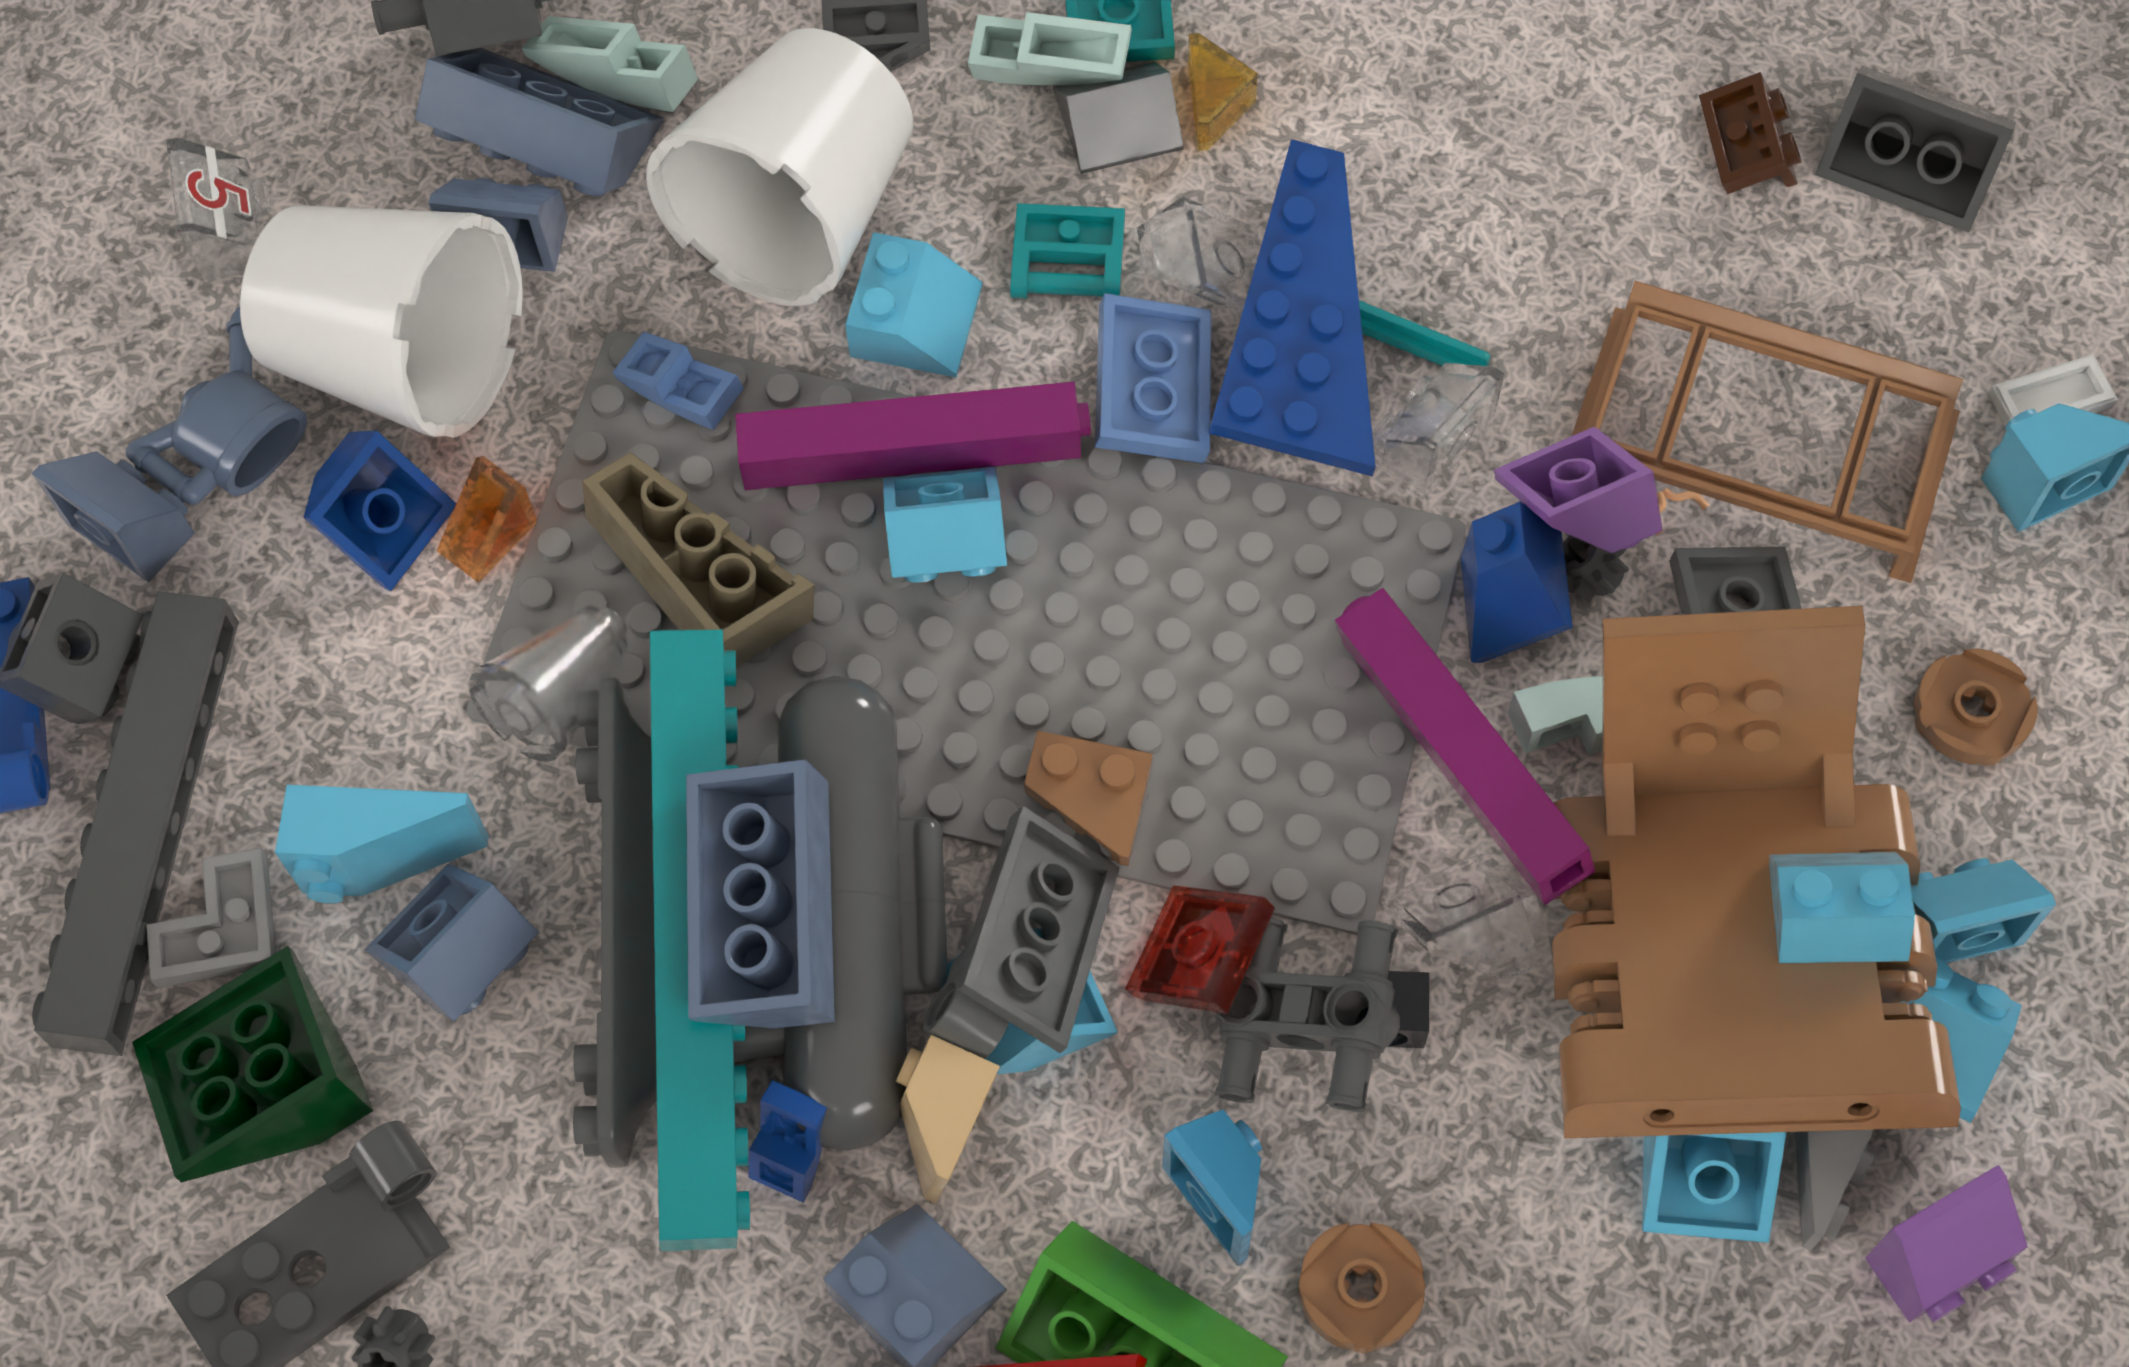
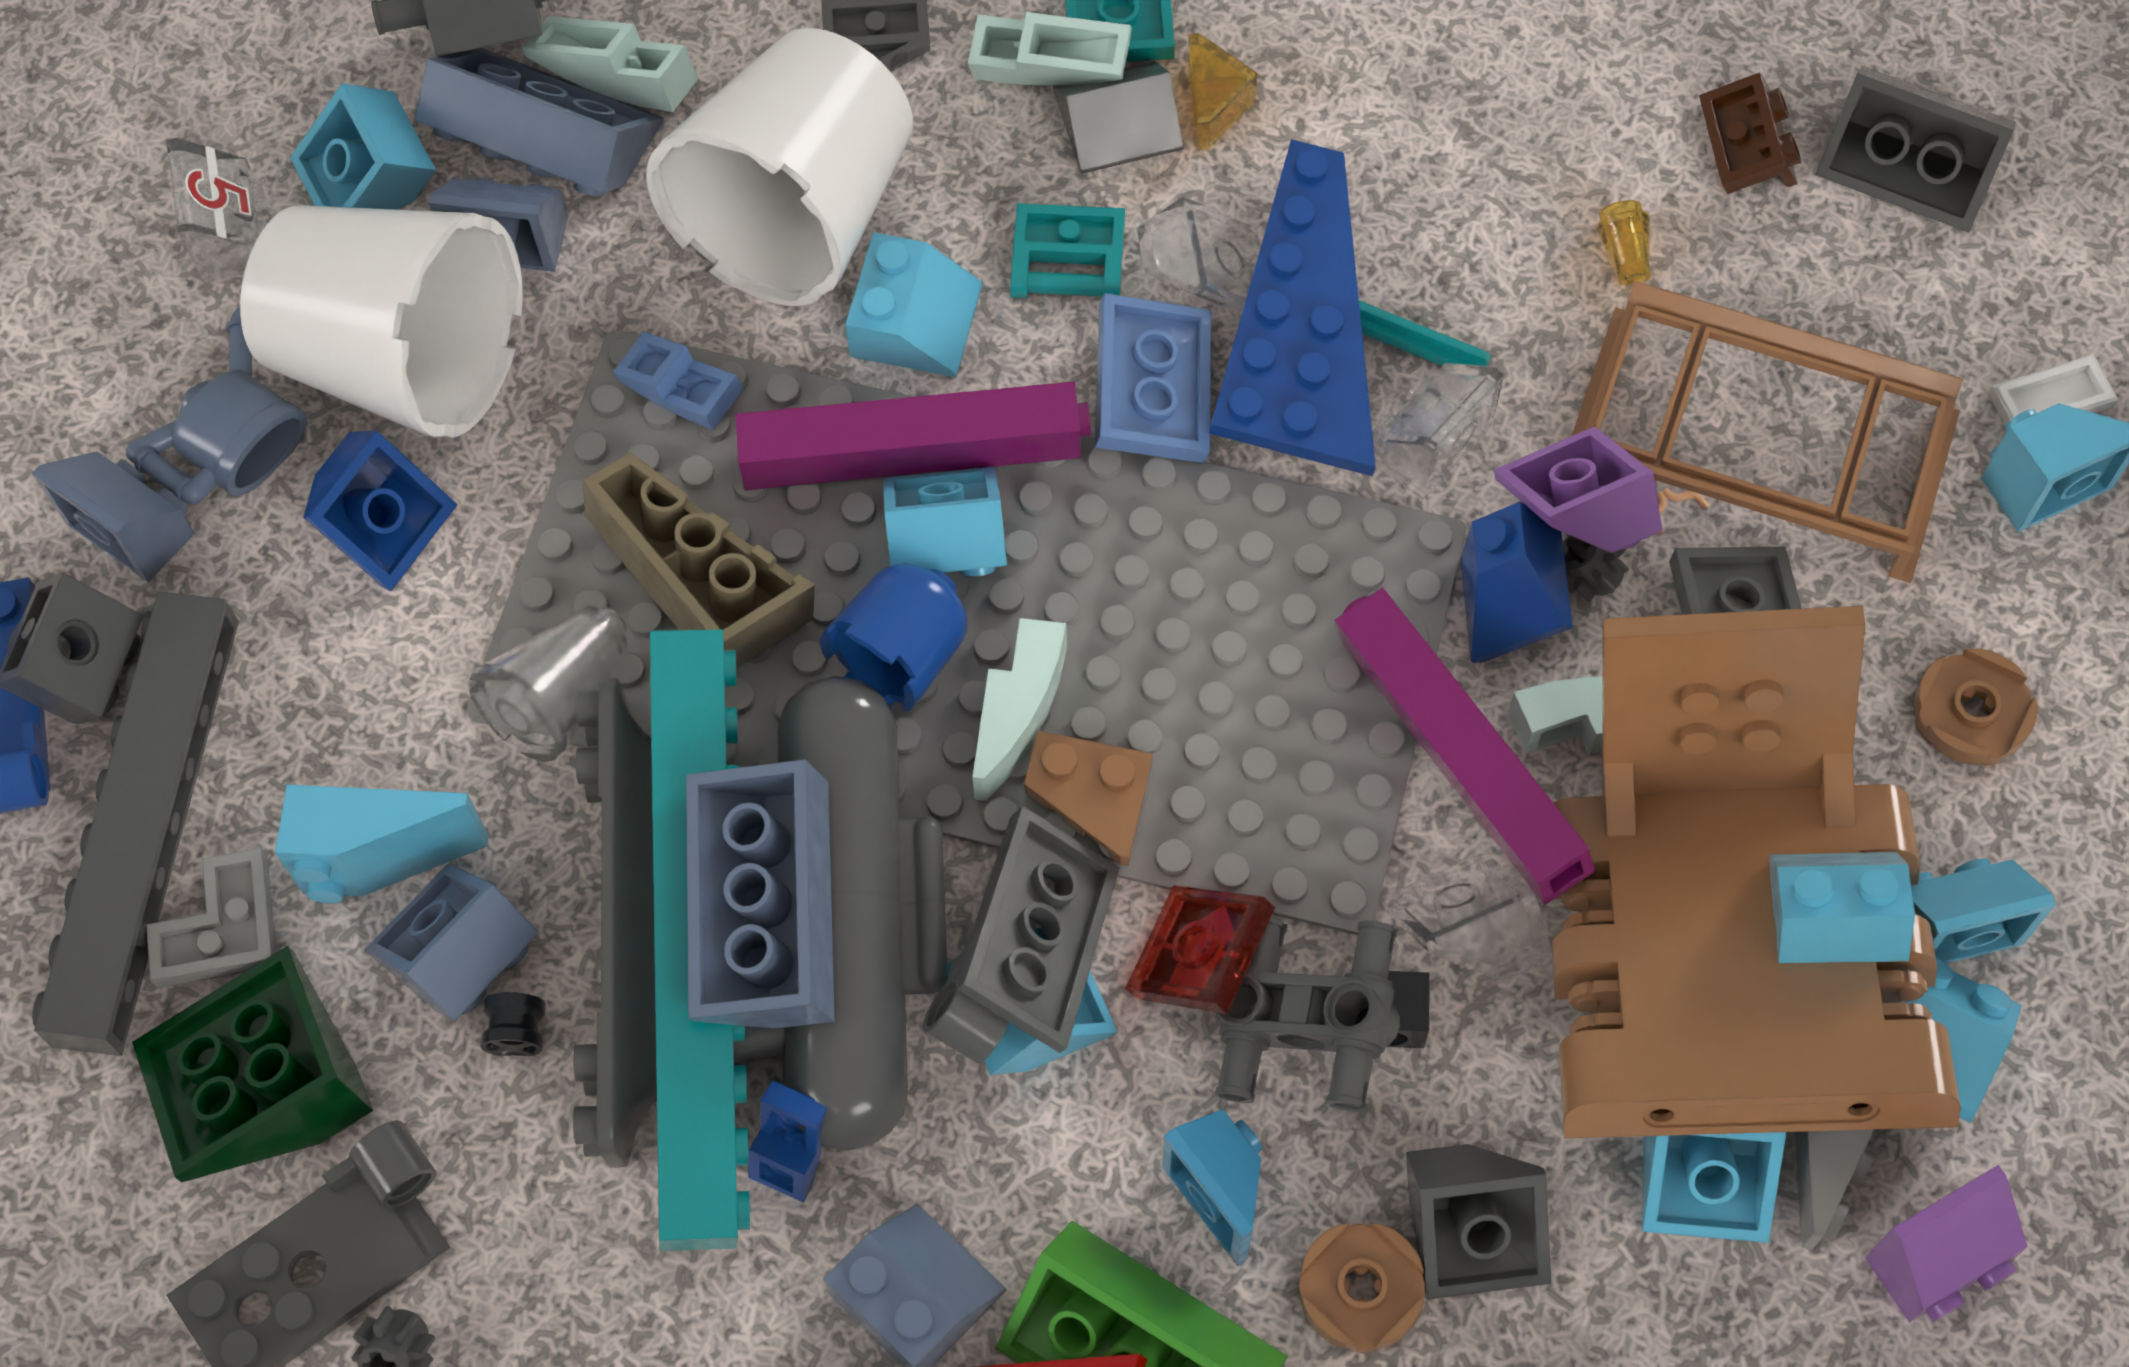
clear orange slope [436,456,537,582] -> none
tan slope [896,1035,1000,1203] -> none
none -> medium azure slope [290,83,436,210]
none -> black wheel [480,992,546,1056]
none -> blue cylinder [819,563,968,712]
none -> light aqua slope [972,618,1067,801]
none -> dark grey slope [1406,1144,1551,1299]
none -> clear yellow cone [1596,200,1652,286]

